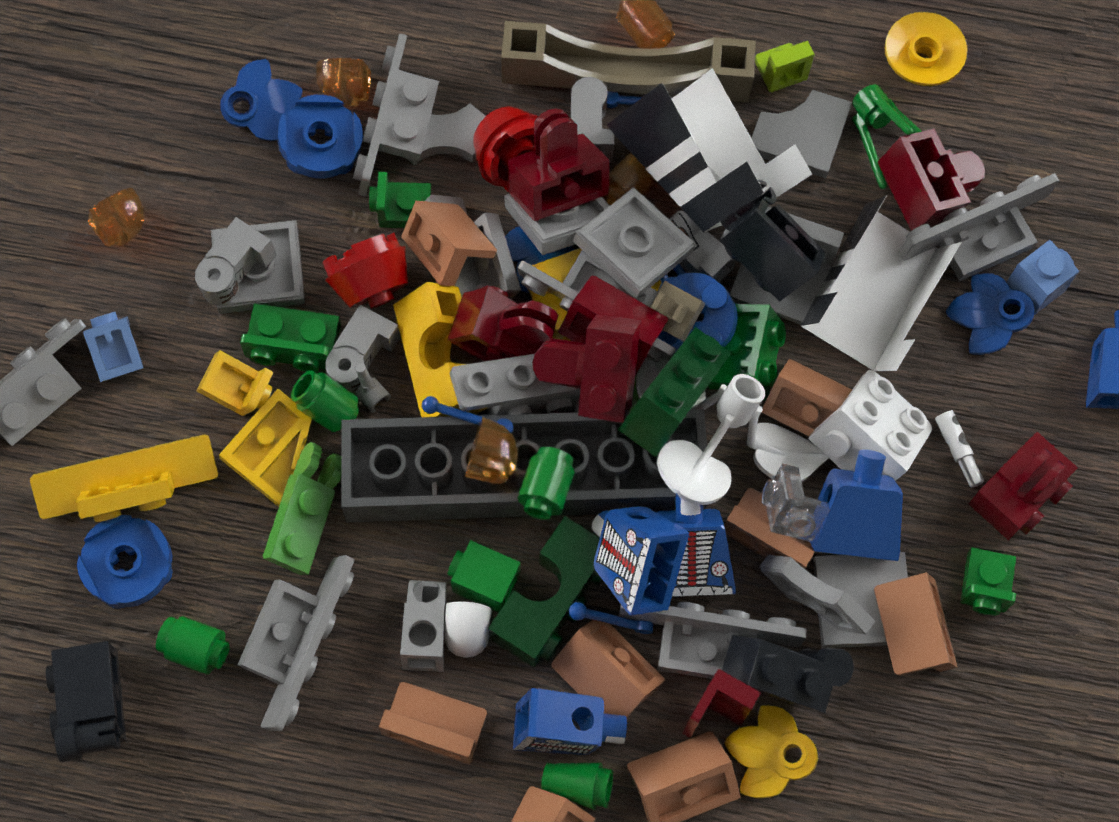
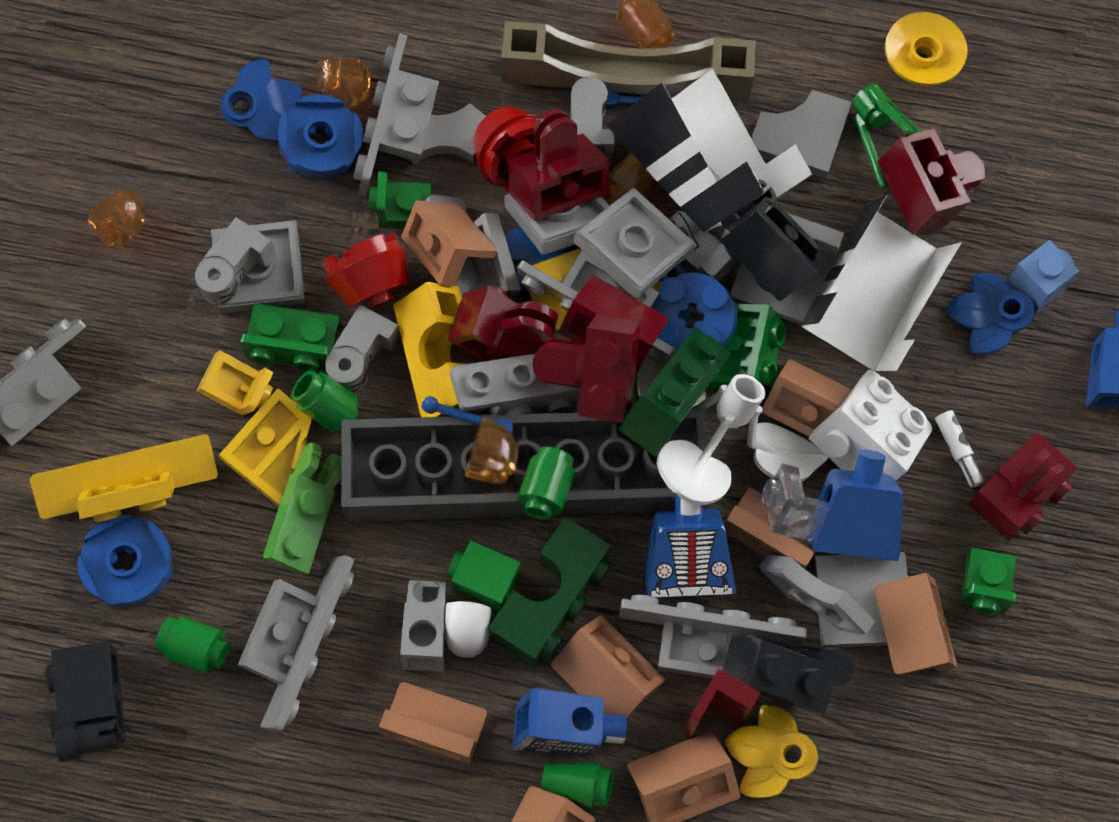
medium blue bracket [83,312,144,382] -> none
light grey hand [355,363,391,413] -> none
blue hinge [569,602,653,634] -> none
blue torso [592,506,690,616] -> none
dark tan tile [650,281,705,342] -> none
lime bracket [755,41,815,93] -> none
light grey bracket [899,173,1060,281] -> none

